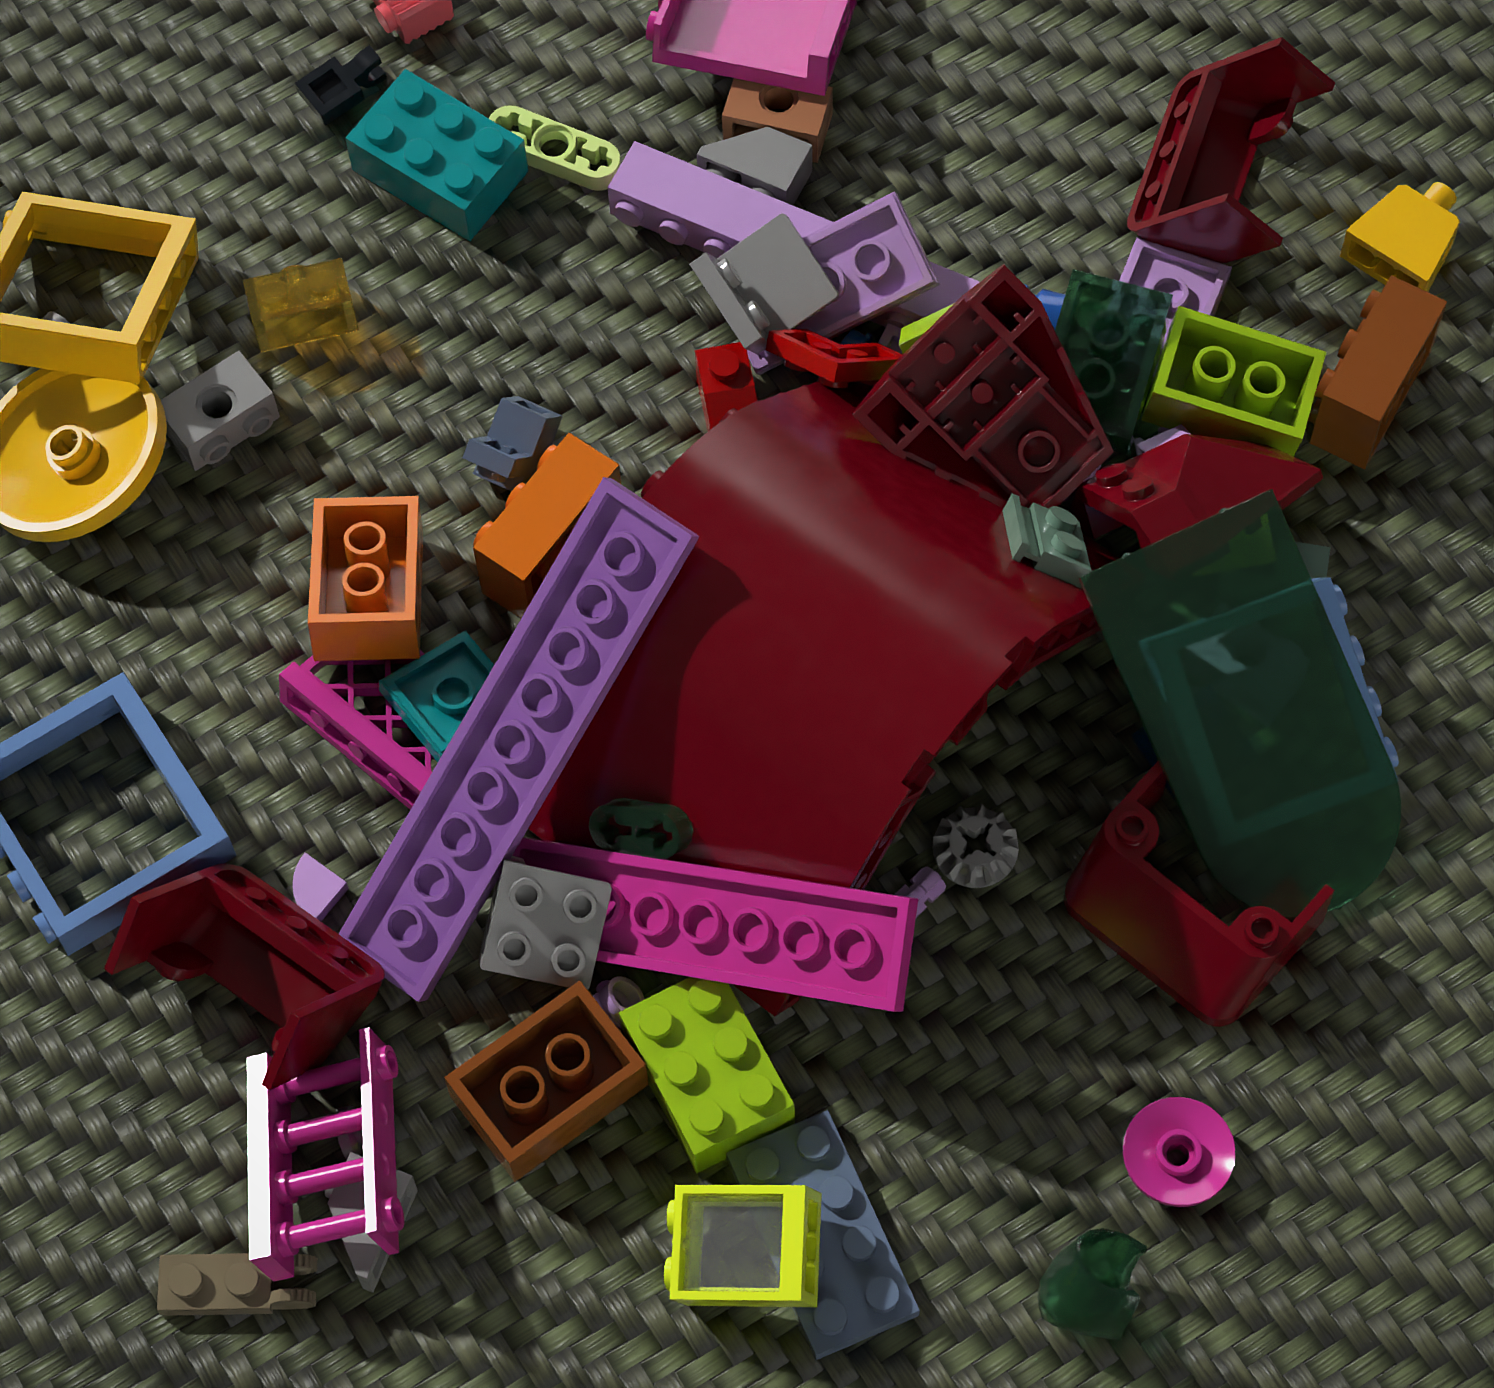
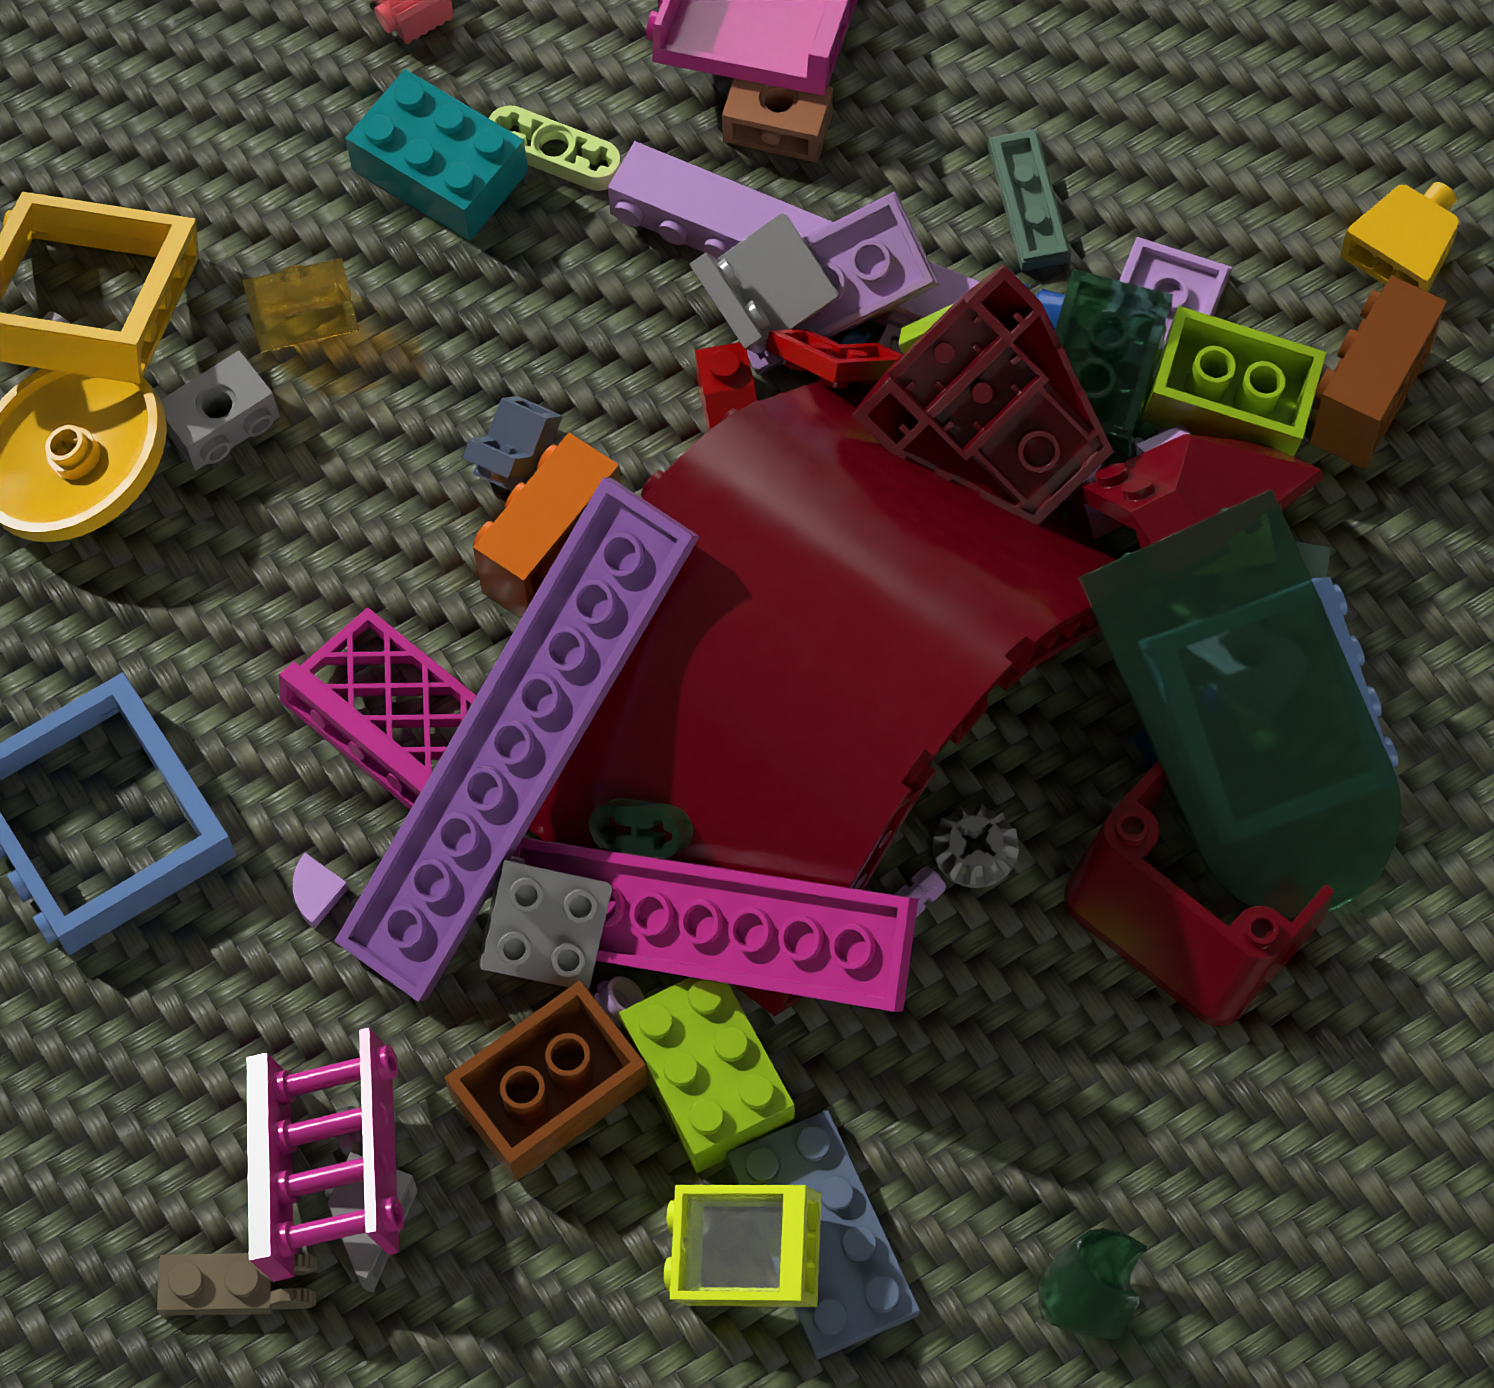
dark red windscreen [104,863,385,1090] -> none
black plate [295,45,387,126] -> none
orange brick [308,496,423,661] -> none
teal tile [379,630,494,762] -> none
light grey slope [697,127,812,205] -> none
sand green plate [1002,494,1091,588] -> none
dark pink dish [1123,1097,1235,1207] -> none
dark red windscreen [1127,37,1335,263] -> none
none -> sand green tile [988,129,1071,272]

